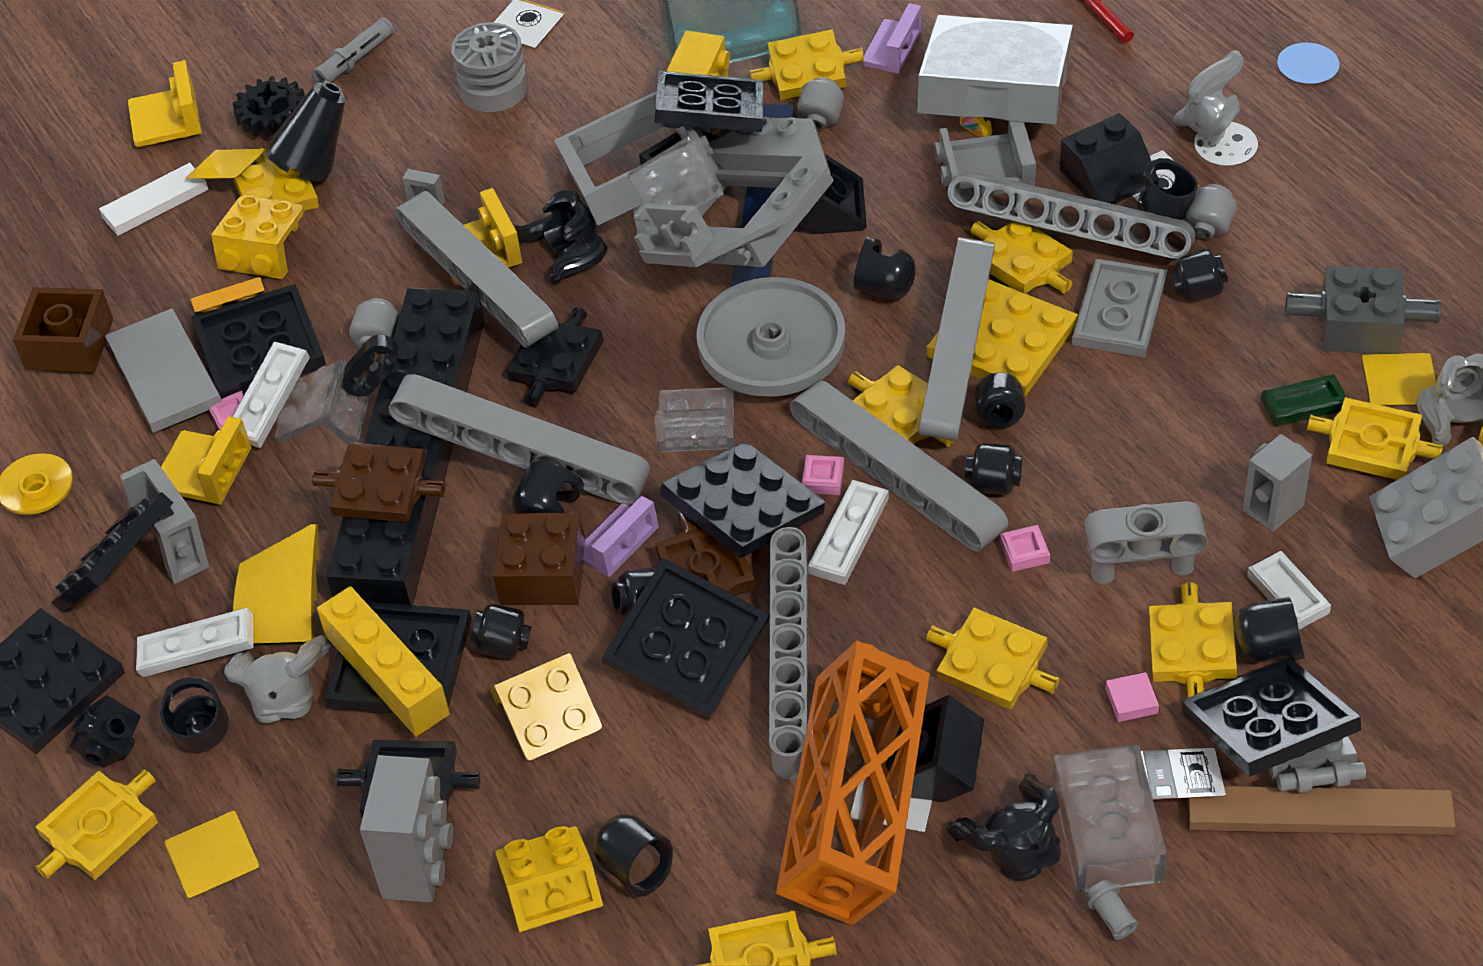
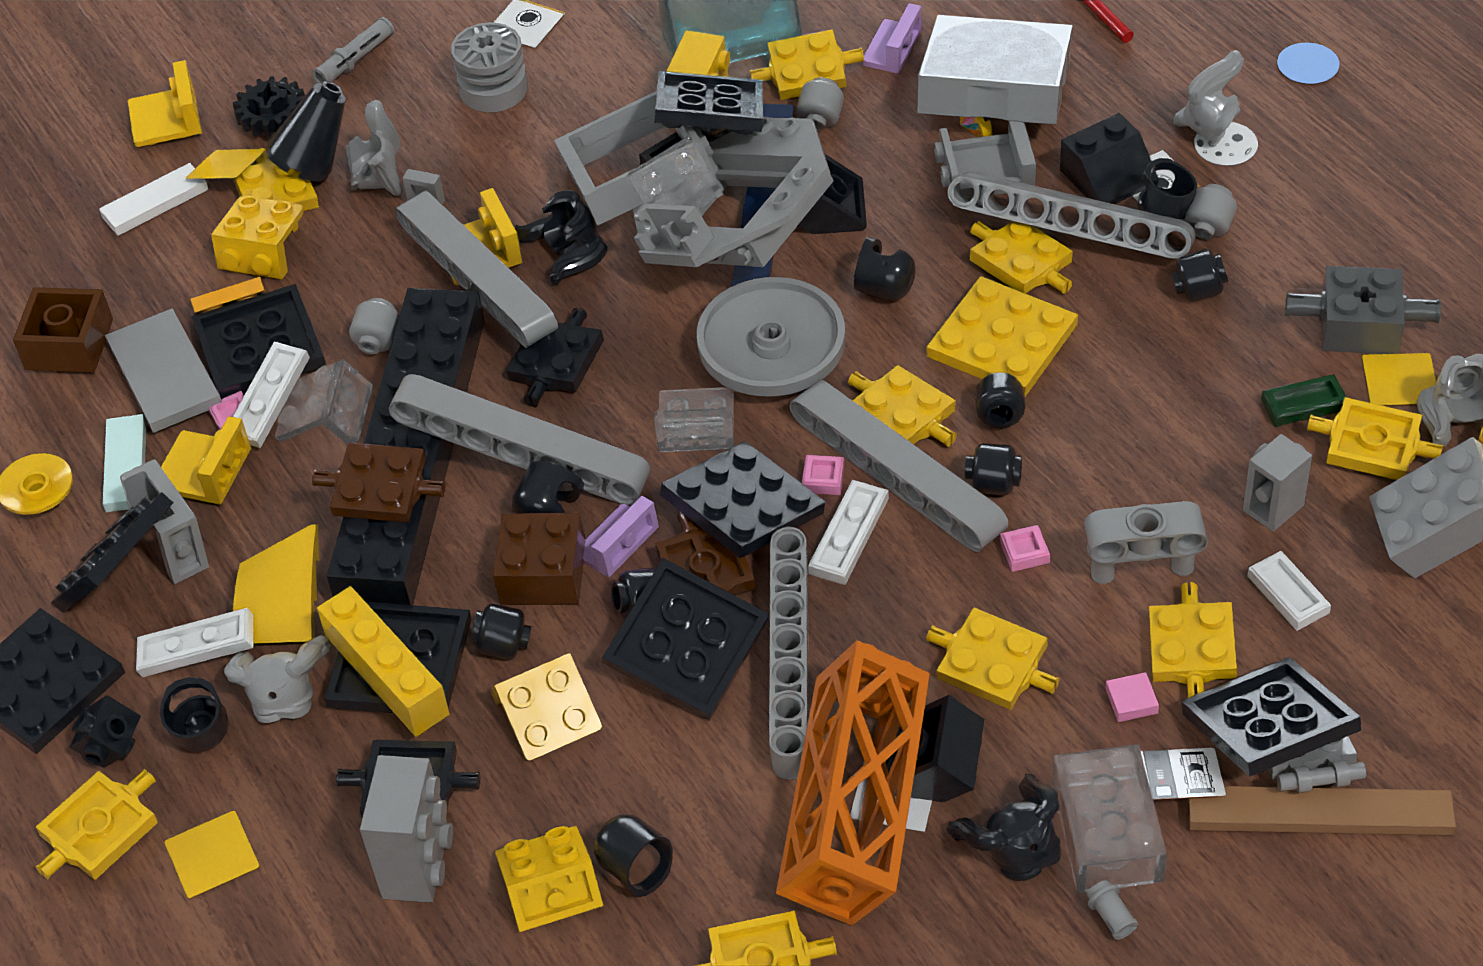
black beam [342,335,398,397] -> none
light grey beam [919,237,995,441] -> none
light grey tile [1072,258,1168,358] -> none
black helmet [1234,597,1305,662] -> none
none -> light aqua tile [103,414,146,512]
none -> light grey hair [346,100,403,196]

